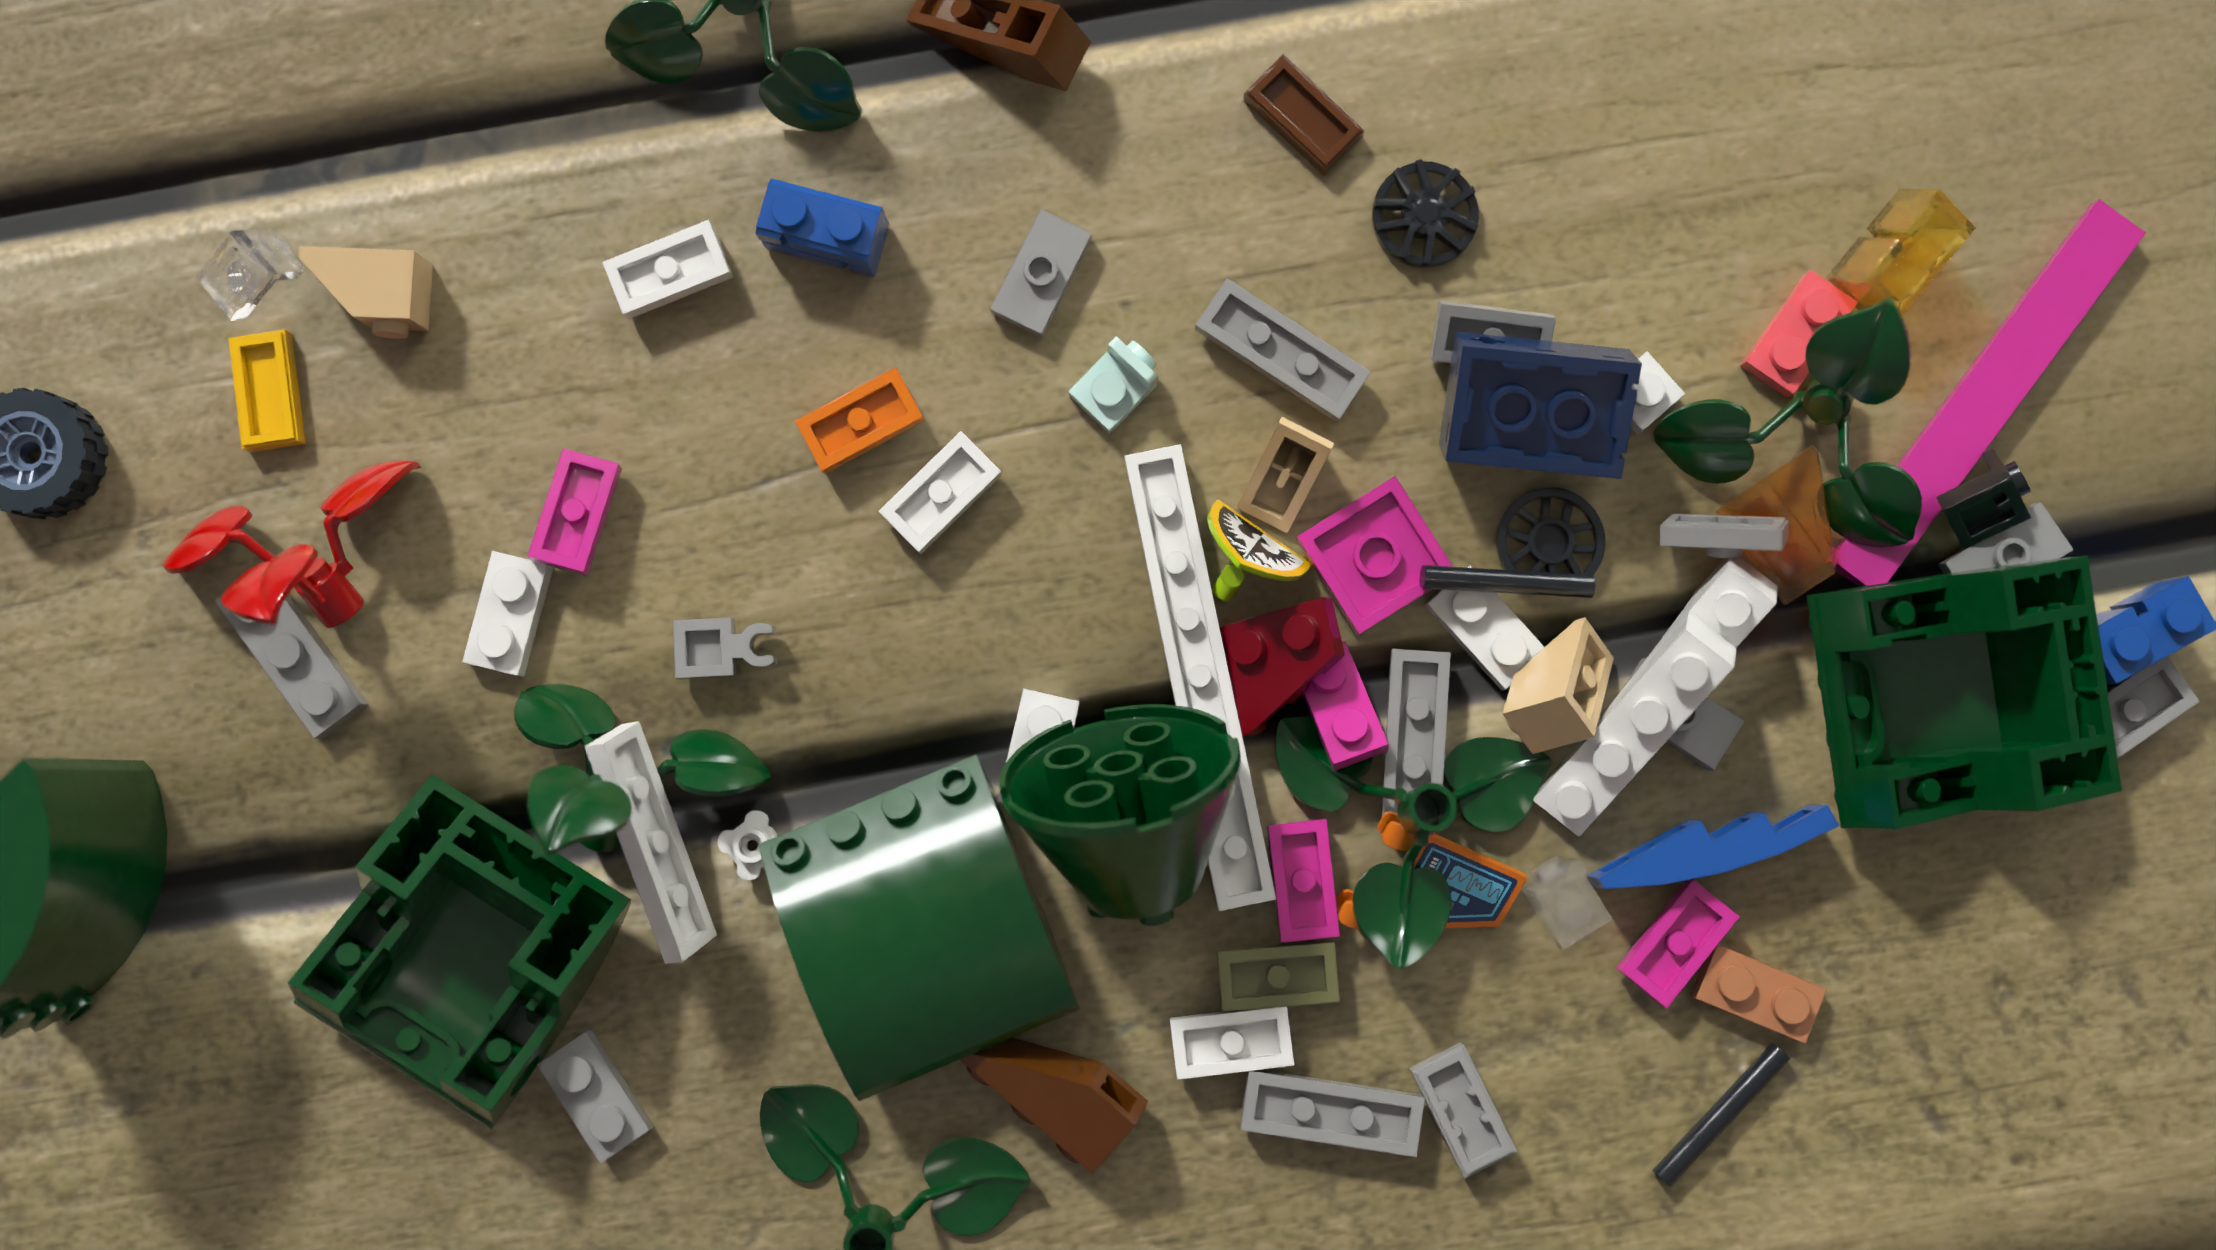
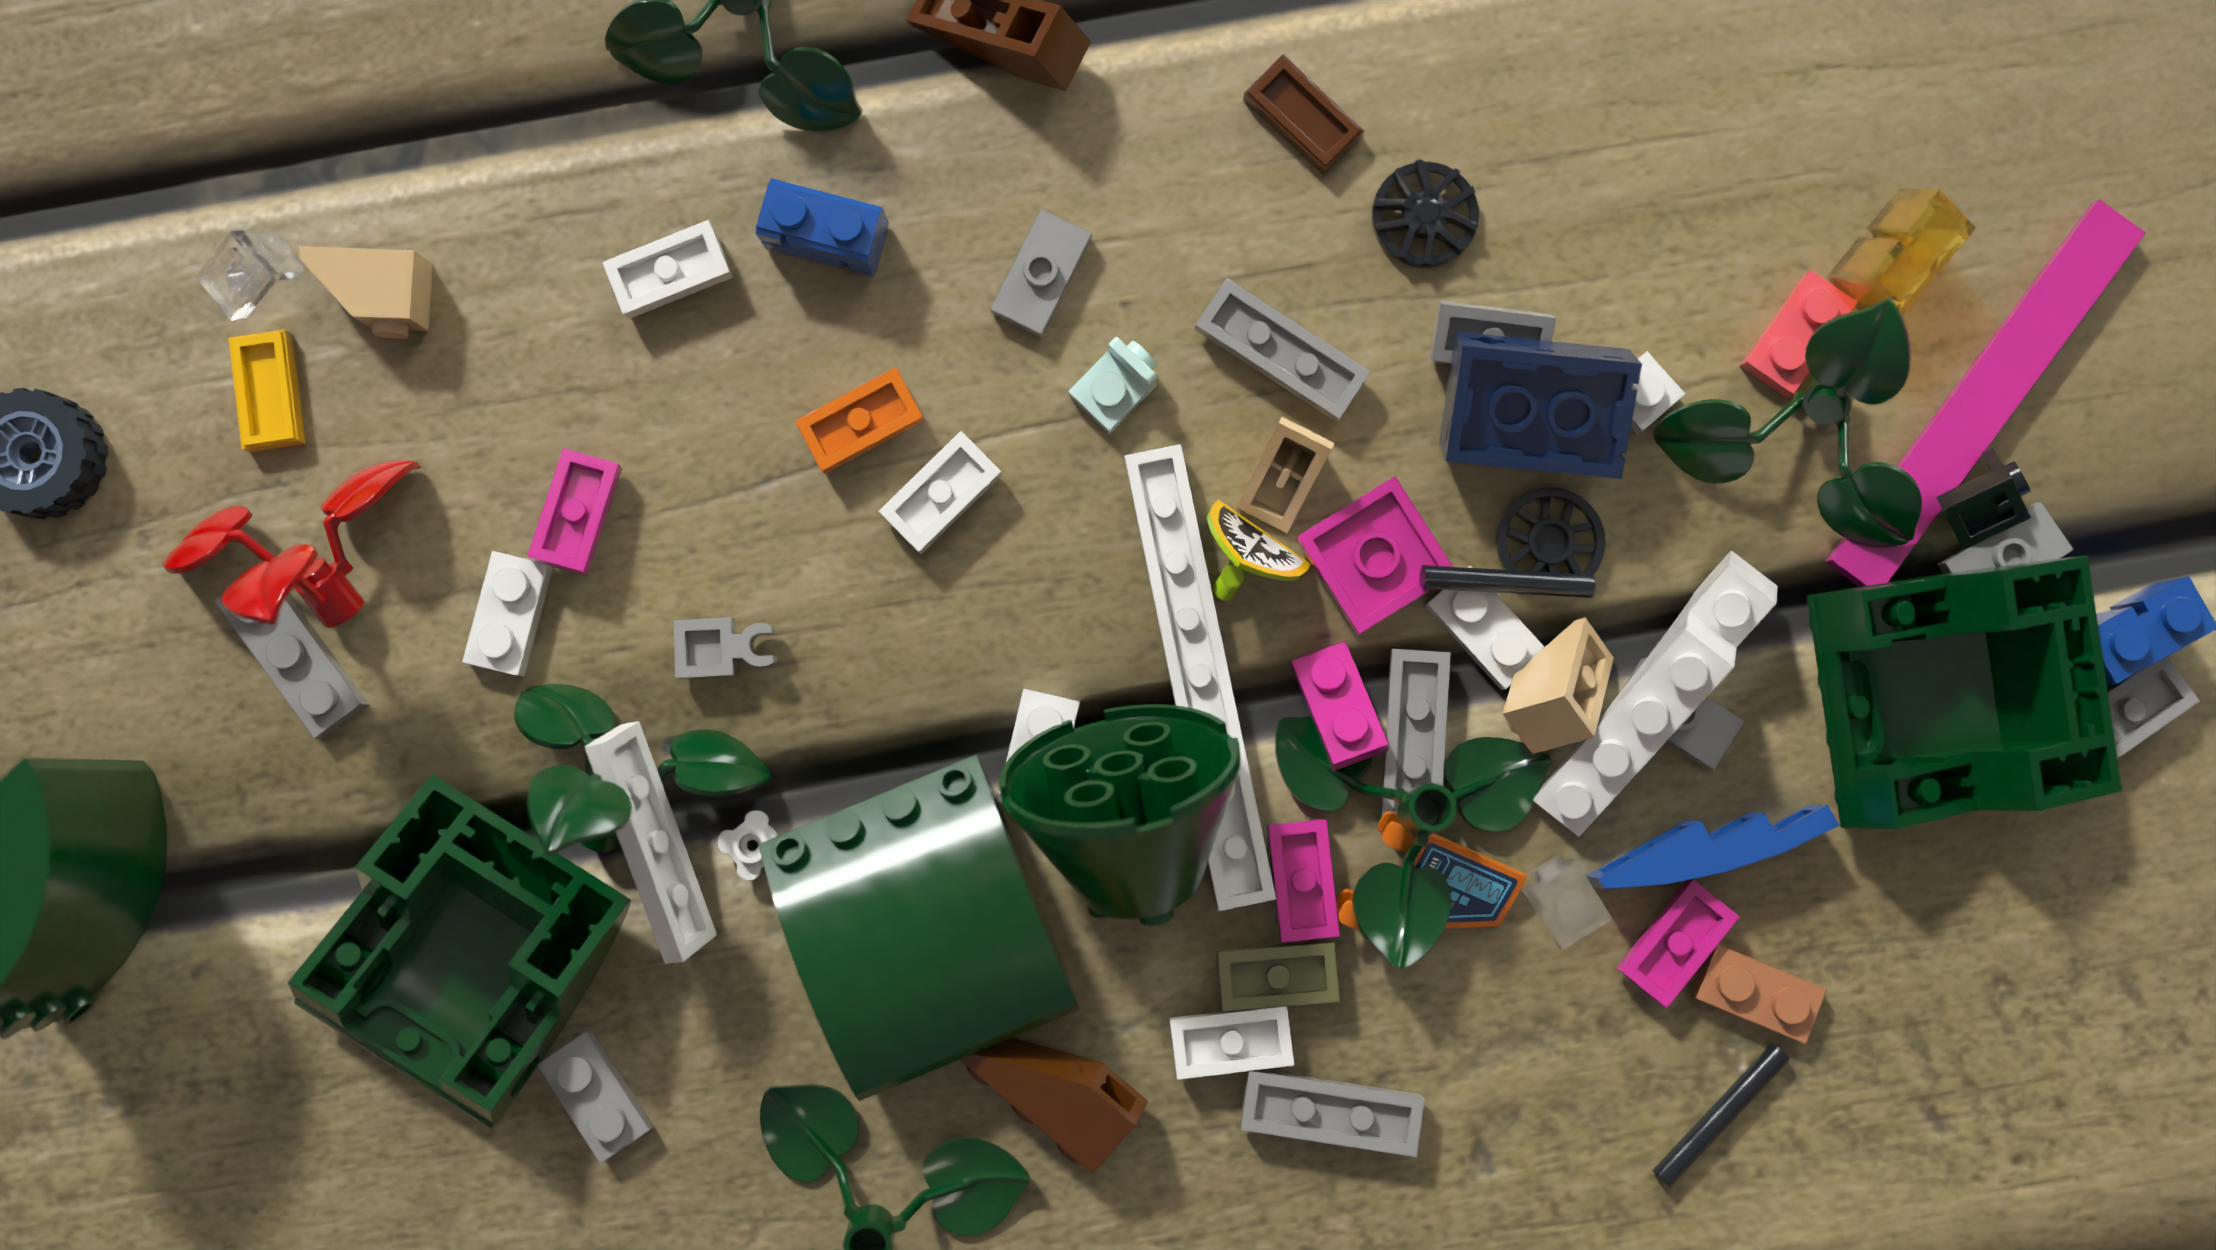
dark red wing [1219,597,1345,736] -> none
light grey plate [1409,1042,1517,1178] -> none
light grey plate [1660,514,1789,558] -> none
clear orange wing [1716,444,1837,605] -> none

